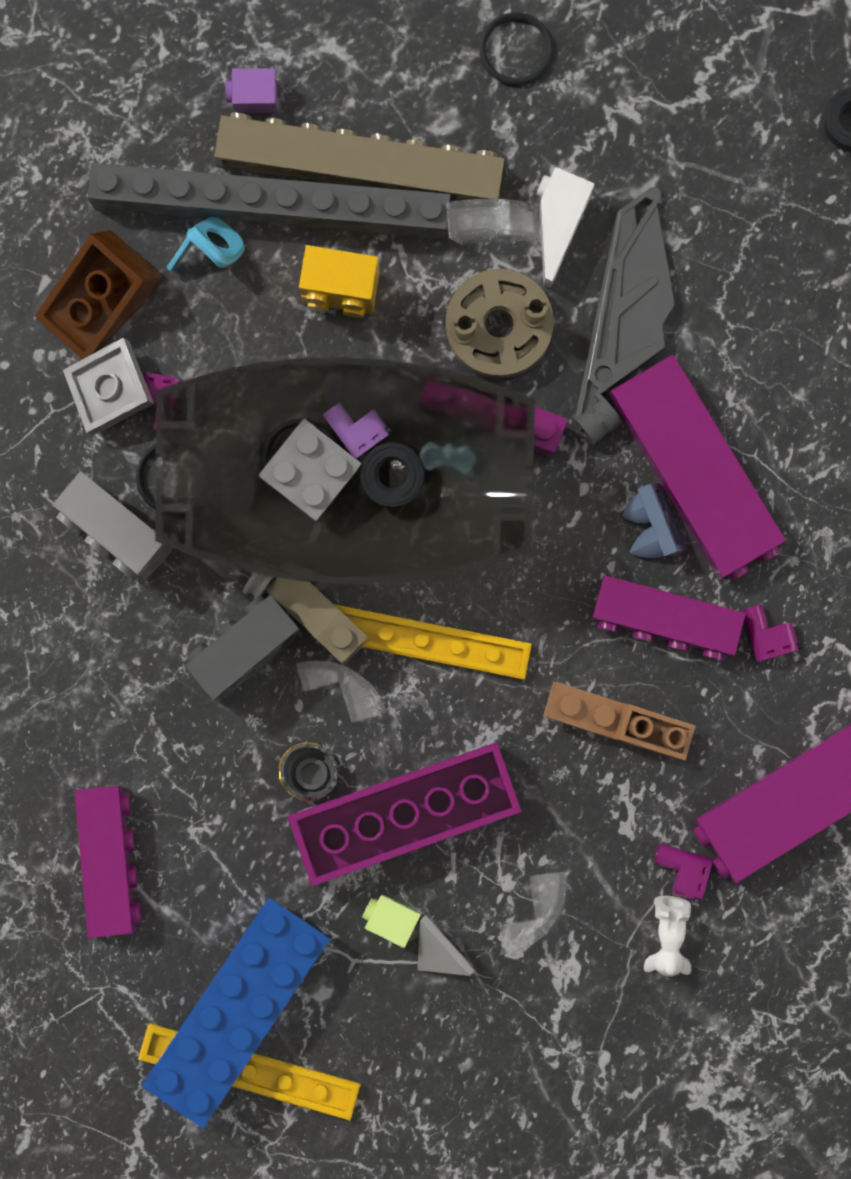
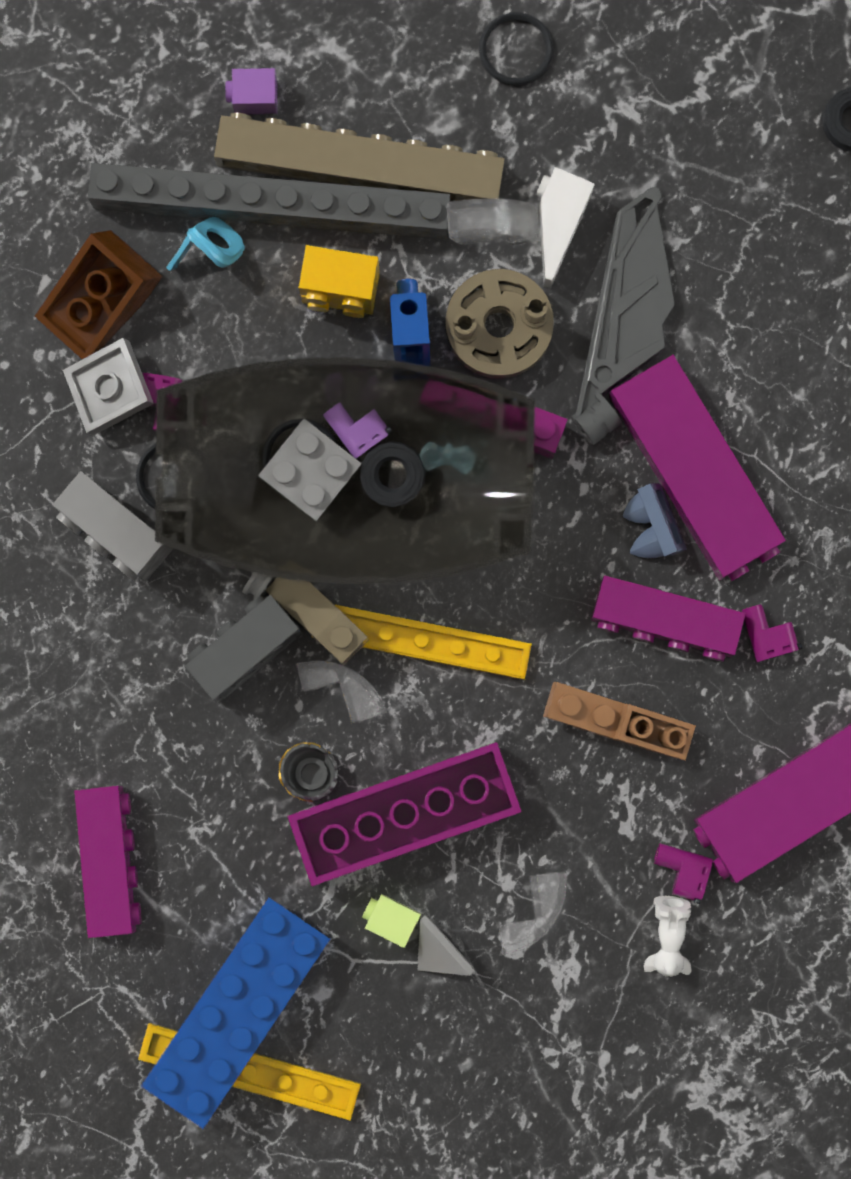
none -> blue torso [390,279,431,370]

